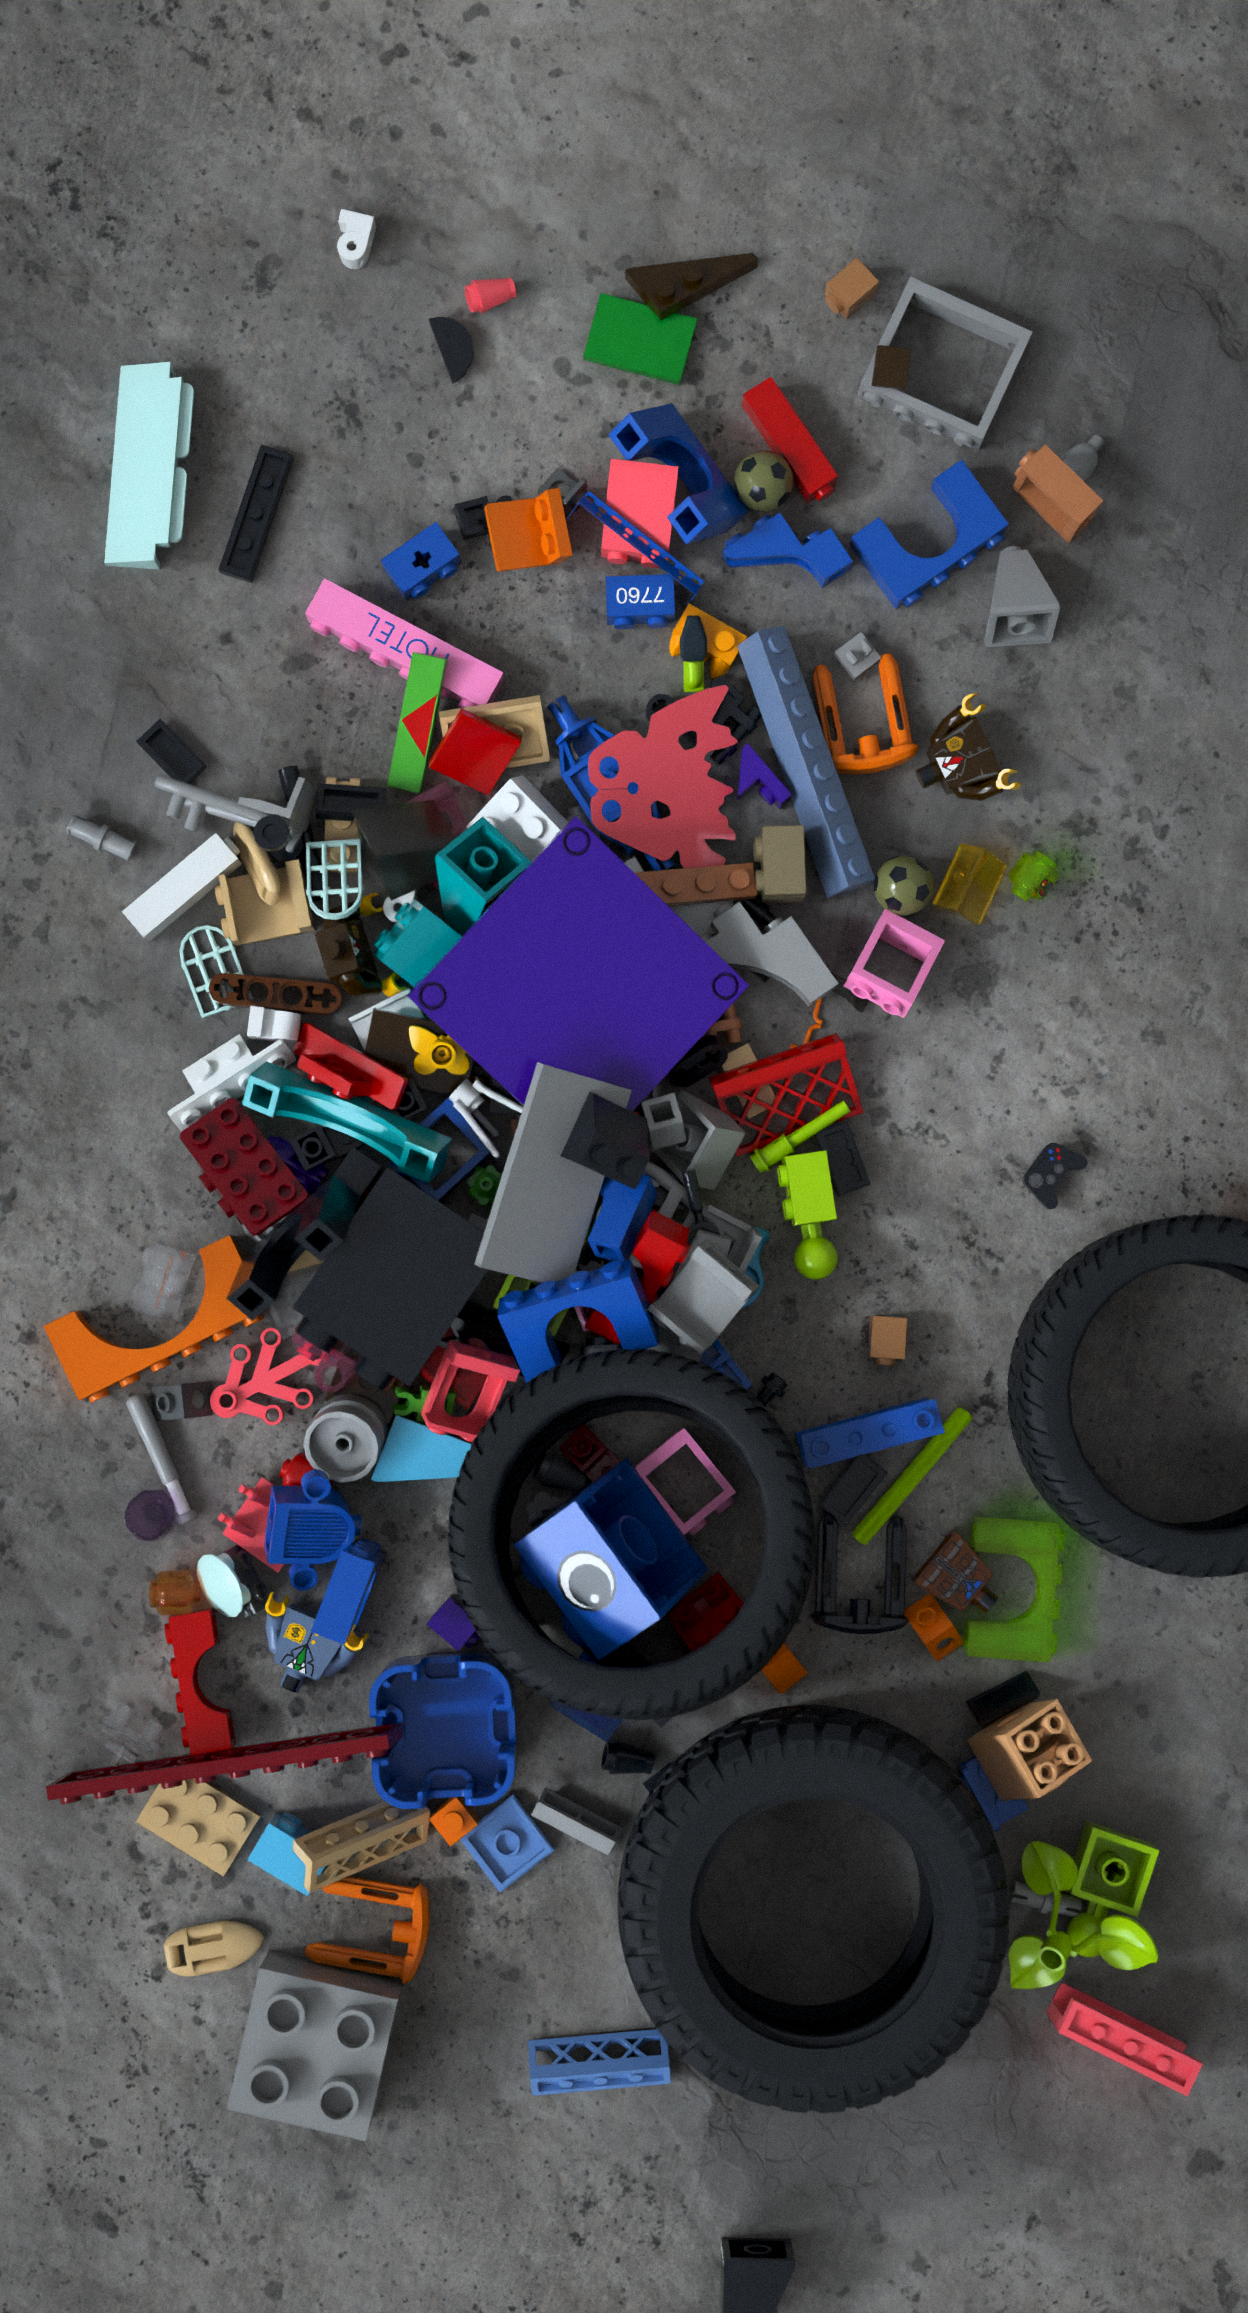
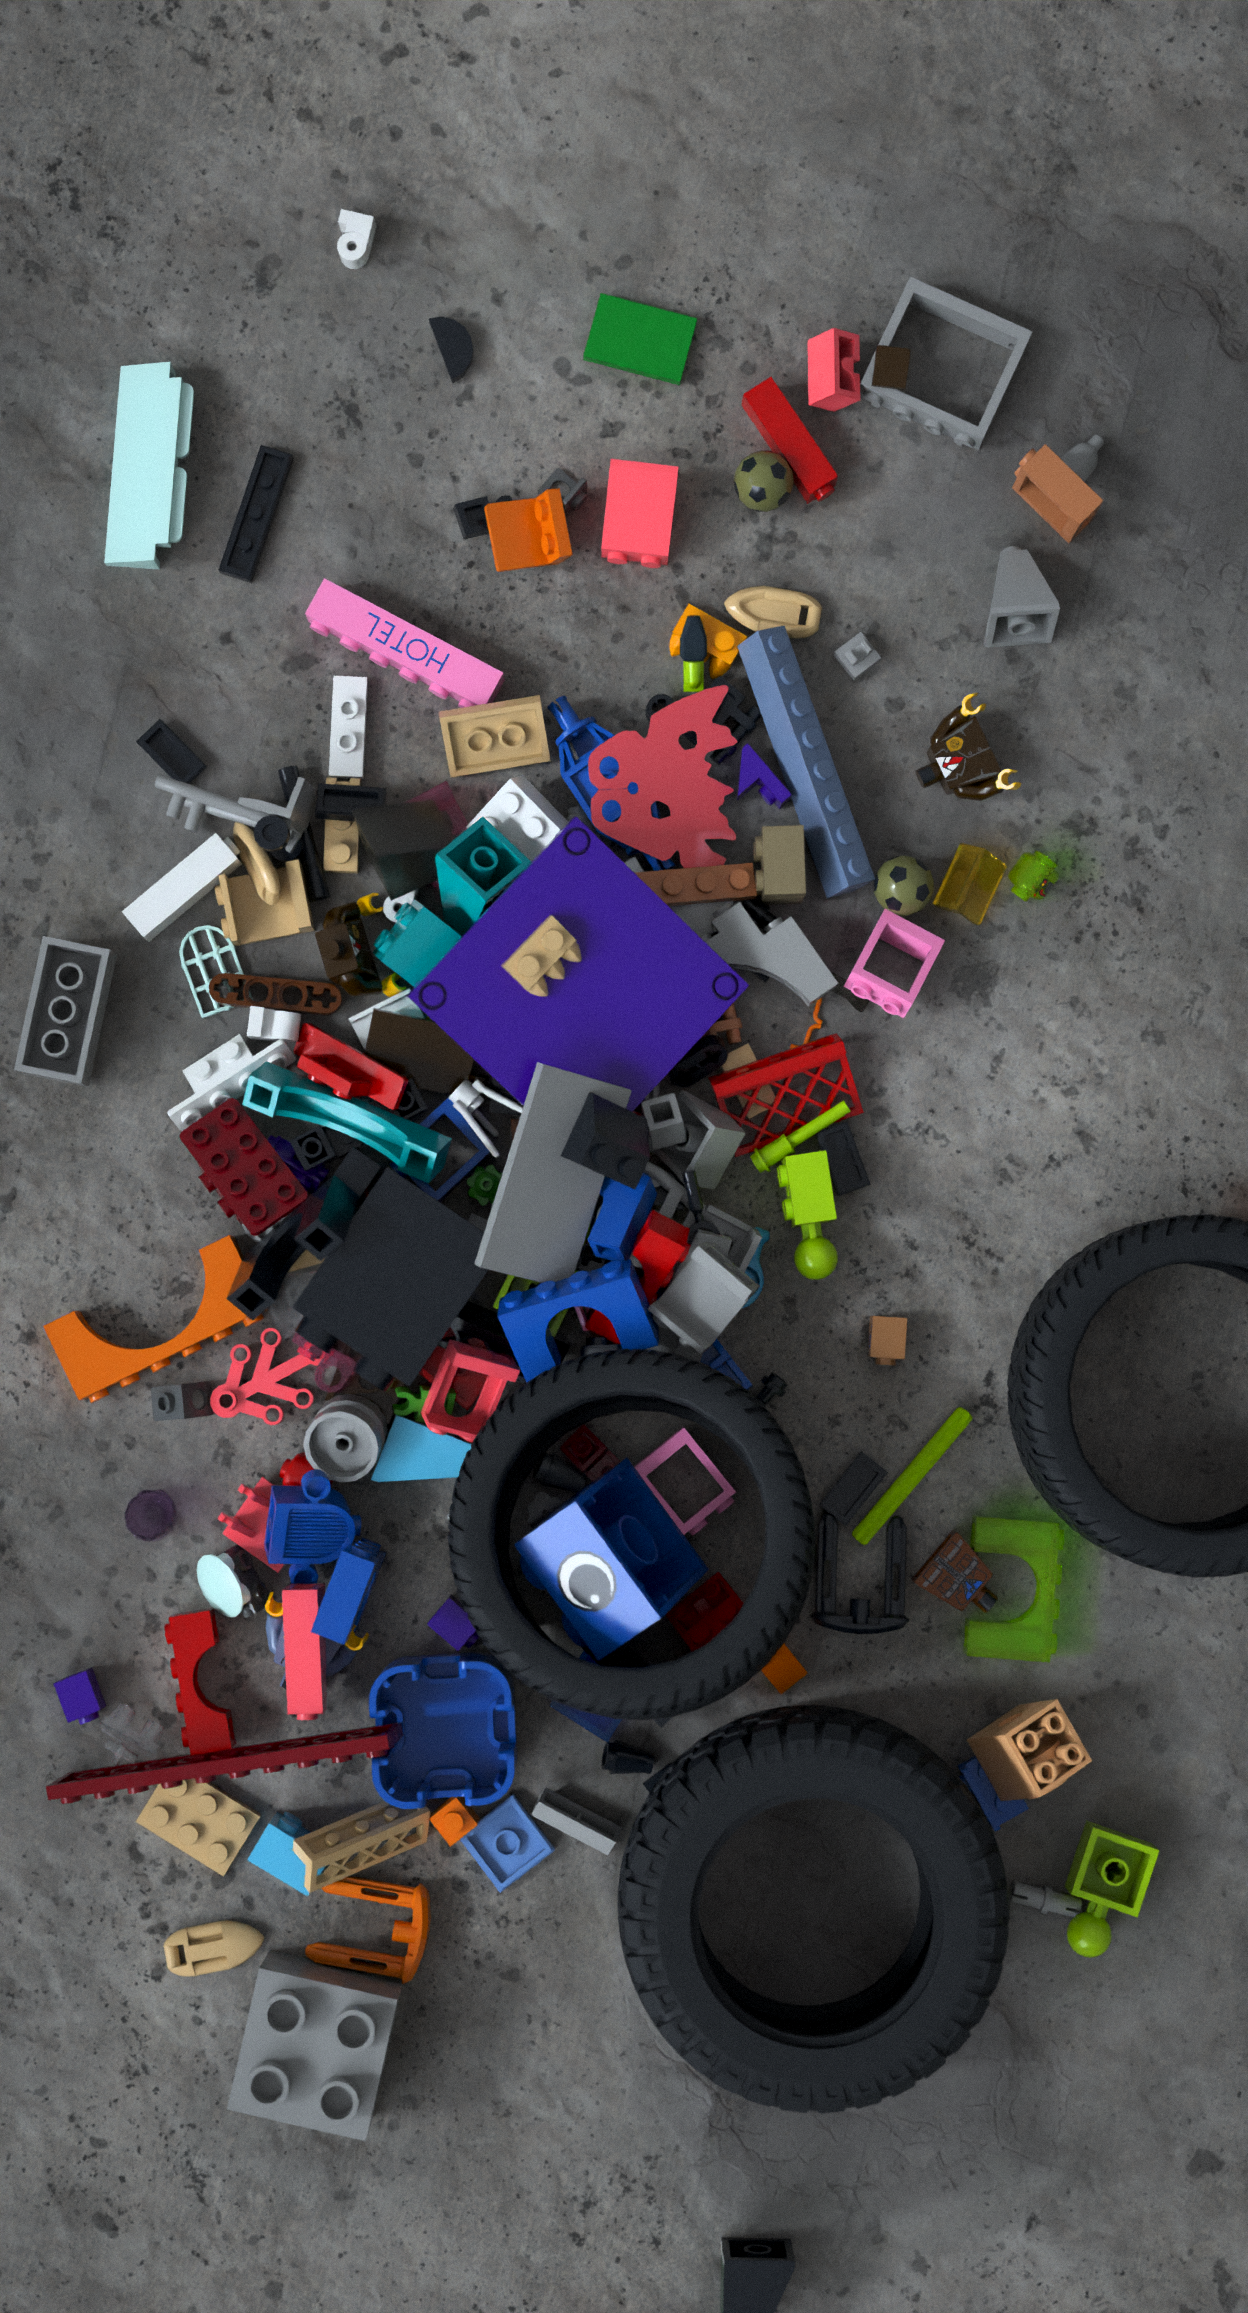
light grey pin [66,814,138,862] -> none
light grey piece [126,1394,197,1524] -> none
clear slope [130,1242,197,1320] -> none
clear orange head [149,1570,201,1616] -> none
light aqua window [306,838,364,920] -> none
blue brick [381,522,461,601] -> none
bright green tile [387,652,448,794] -> none
yellow animal [409,1025,470,1075] -> none
red tile [429,708,522,796] -> none
coral cone [465,277,516,314] -> none
medium blue fence [528,2029,671,2096] -> none
blue piece [566,491,704,607] -> none
blue brick [606,574,675,629] -> none
blue arch [608,403,749,545] -> none
dark brown wing [625,253,758,320] -> none
blue arch [722,513,853,588] -> none
blue fence [795,1397,945,1469] -> none
orange piece [812,653,919,775] -> none
medium nougat brick [825,257,879,320] -> none
blue arch [849,459,1009,610] -> none
orange bracket [905,1594,964,1661] -> none
black tile [965,1670,1040,1726] -> none
lime plant [1009,1841,1159,1989] -> none
black piece [1022,1143,1088,1210] -> none
coral panel [1046,1982,1203,2097] -> none
none -> light grey brick [14,936,117,1087]
none -> dark purple brick [53,1667,107,1725]
none -> coral slope [282,1583,327,1720]
none -> white plate [329,676,368,779]
none -> tan plate [501,915,581,997]
none -> tan piece [724,586,822,638]
none -> coral brick [808,328,860,412]

